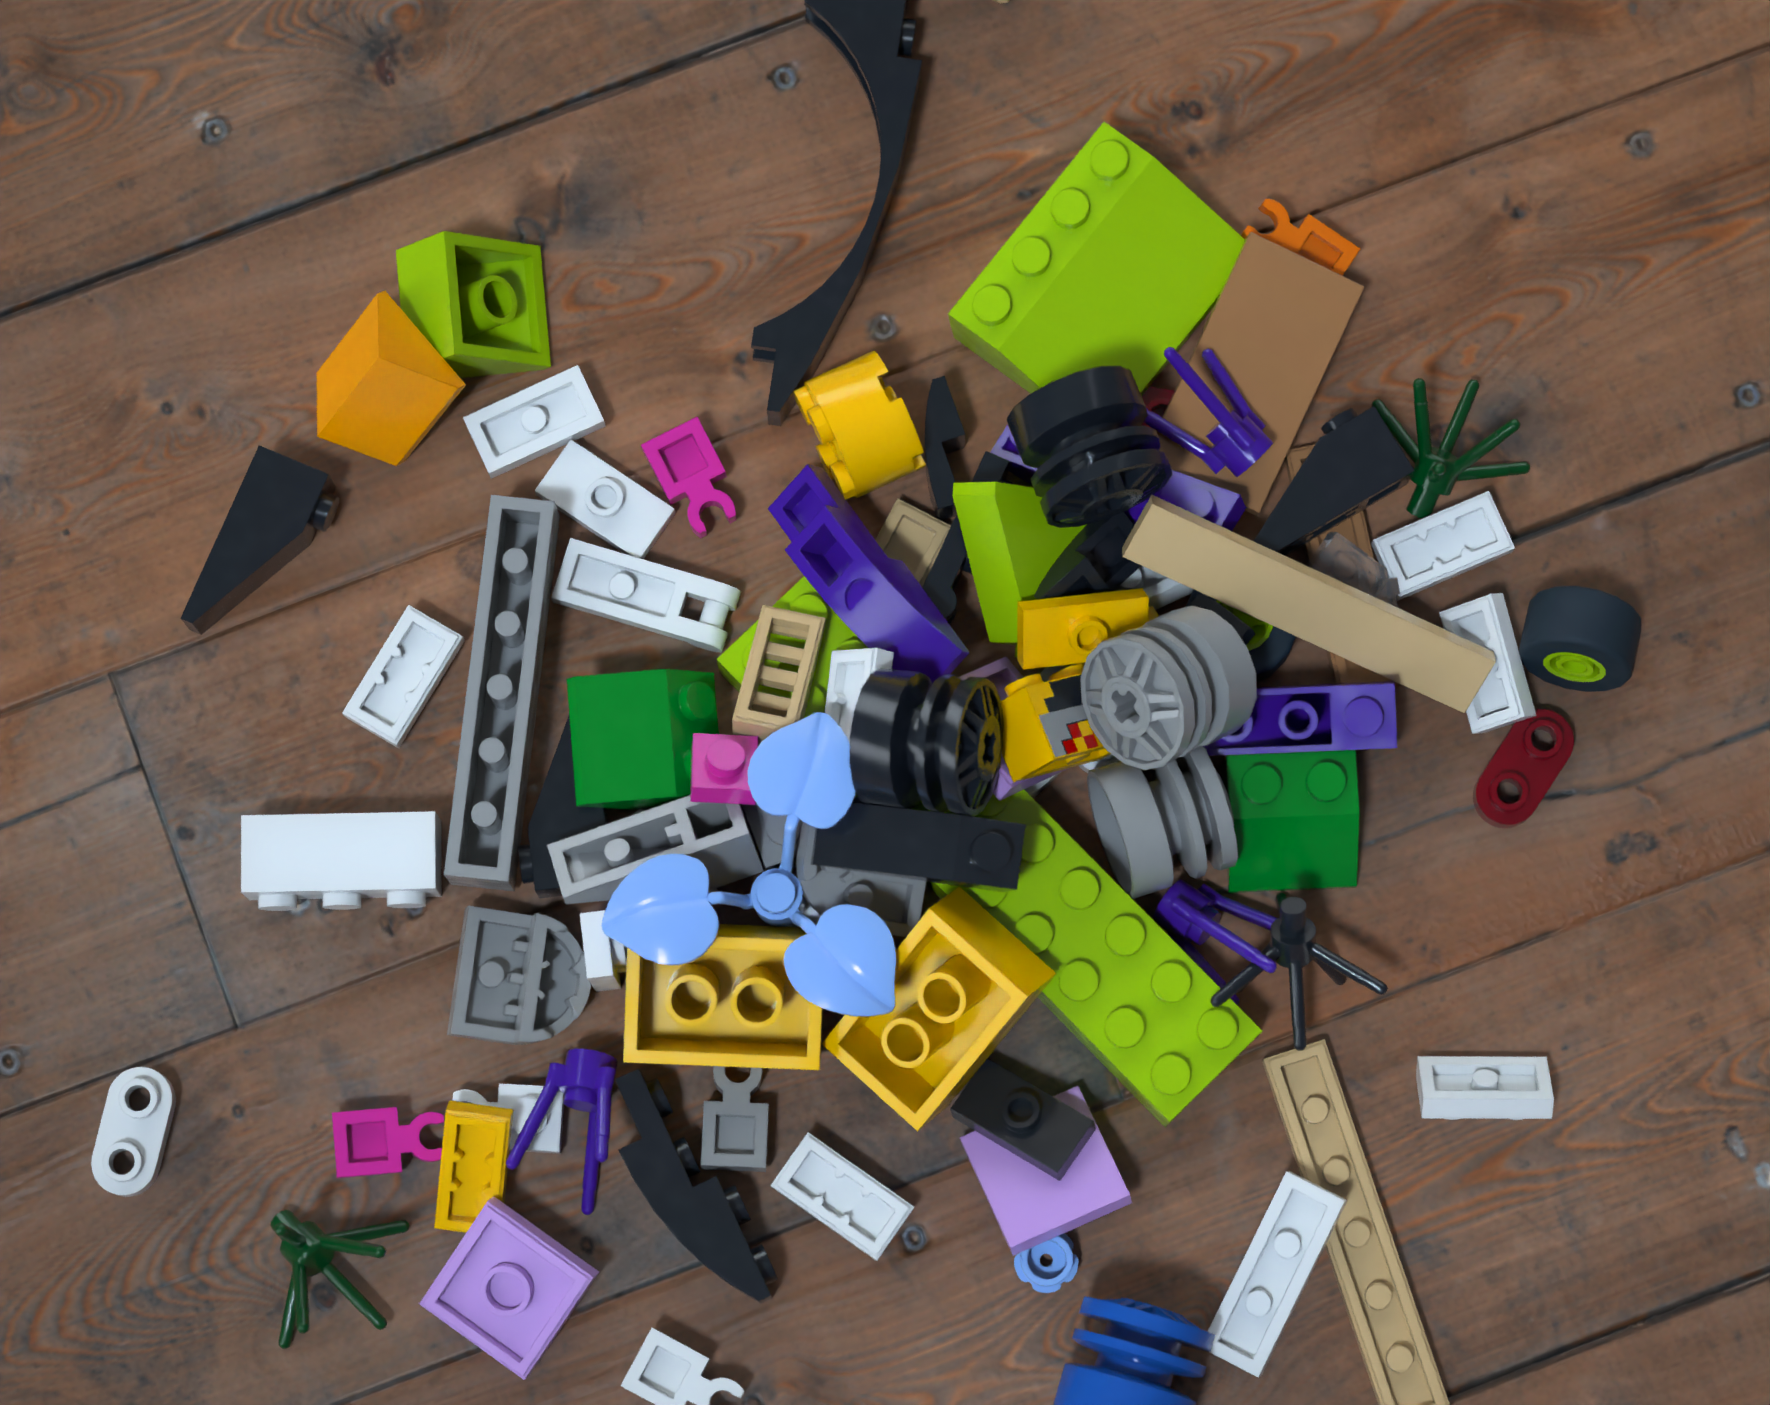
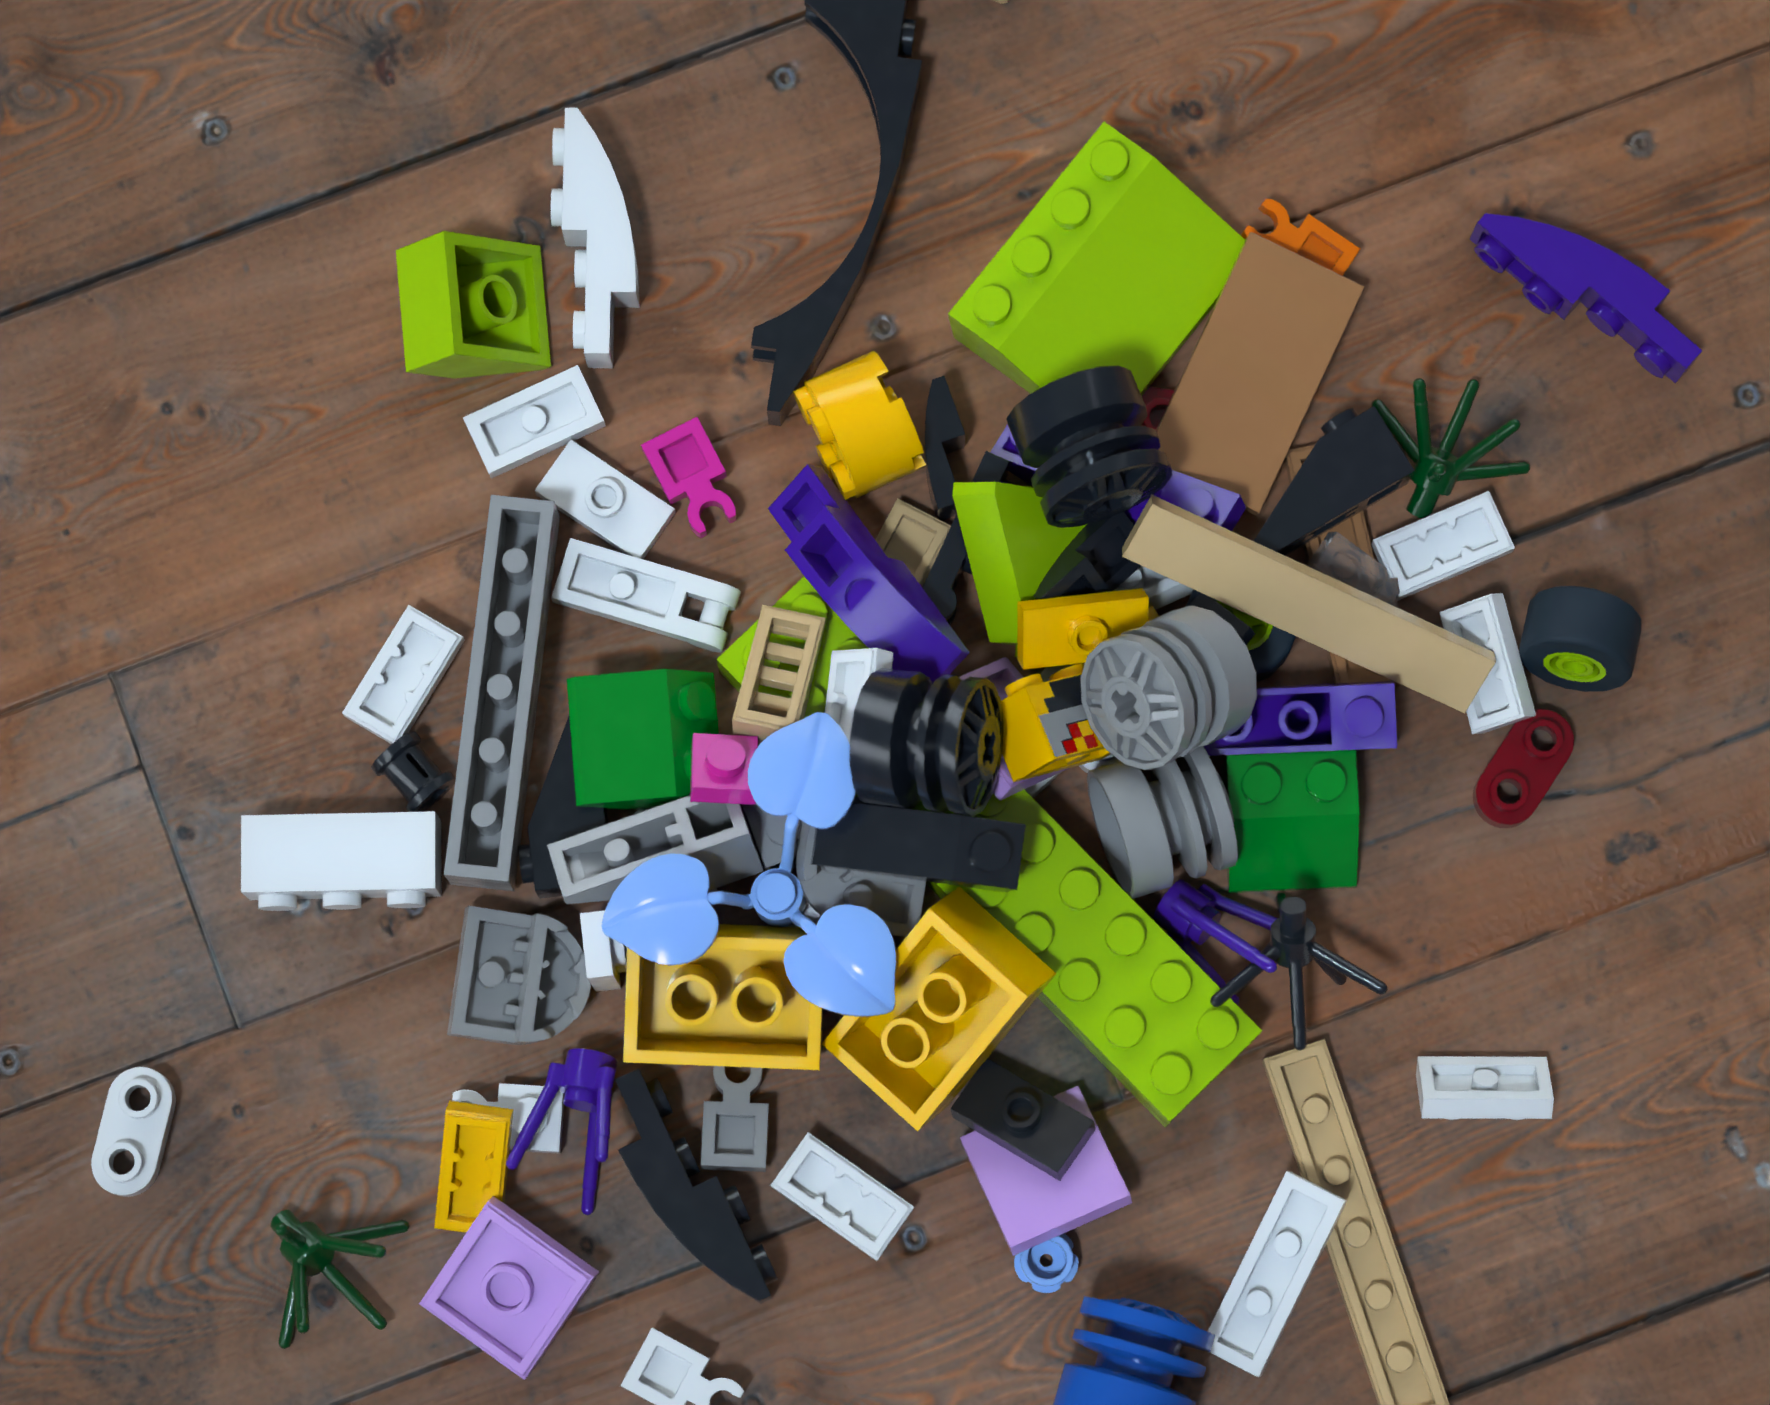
black slope [180,445,339,635] -> none
light orange slope [316,291,466,466] -> none
dark pink plate [332,1107,444,1179] -> none
dark purple plant [1144,347,1273,477] -> none
none -> black bush [371,731,456,812]
none -> white slope [551,108,639,368]
none -> dark purple slope [1470,213,1703,384]

